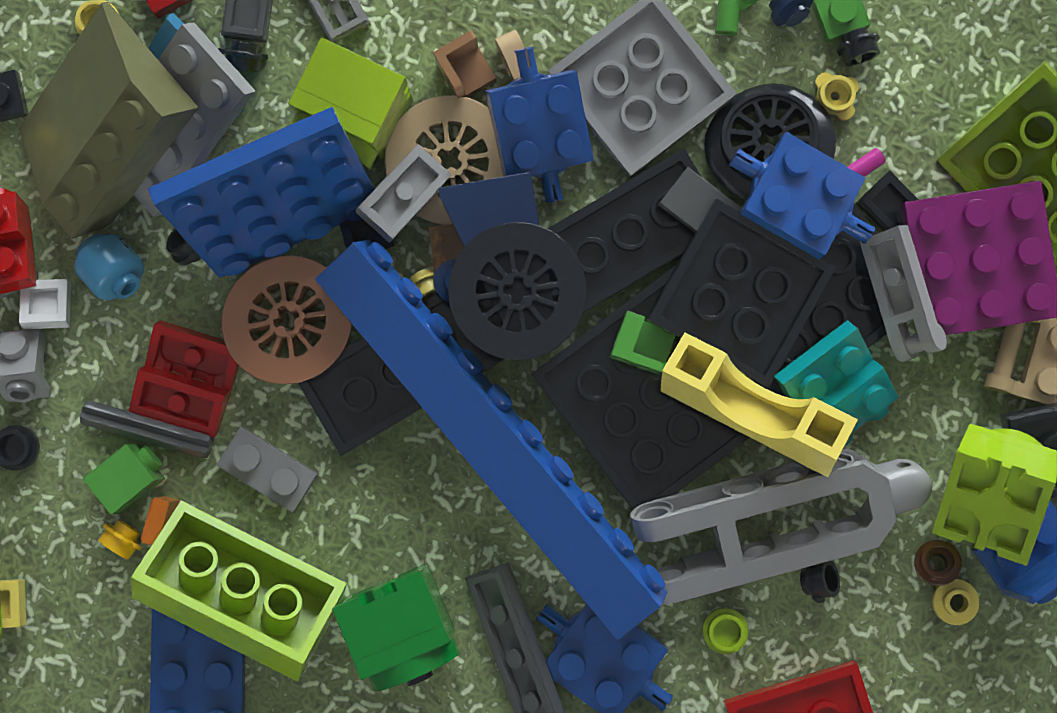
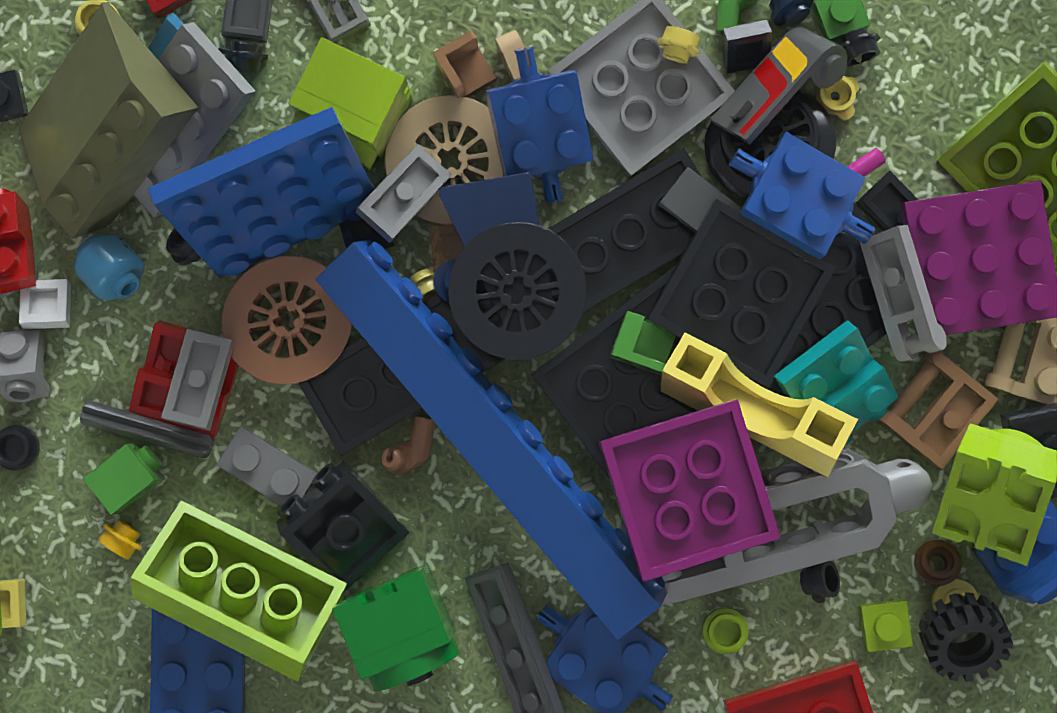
orange tile [141,496,180,545] -> none
none -> light grey plate [161,329,235,431]
none -> black plate [276,460,410,593]
none -> nougat arm [381,416,436,475]
none -> magenta plate [599,399,781,582]
none -> light yellow plate [657,26,700,63]
none -> dark grey door [711,27,847,145]
none -> black plate [723,20,772,74]
none -> lime plate [858,599,913,652]
none -> medium nougat plate [877,351,999,470]
none -> black tyre [918,592,1013,682]

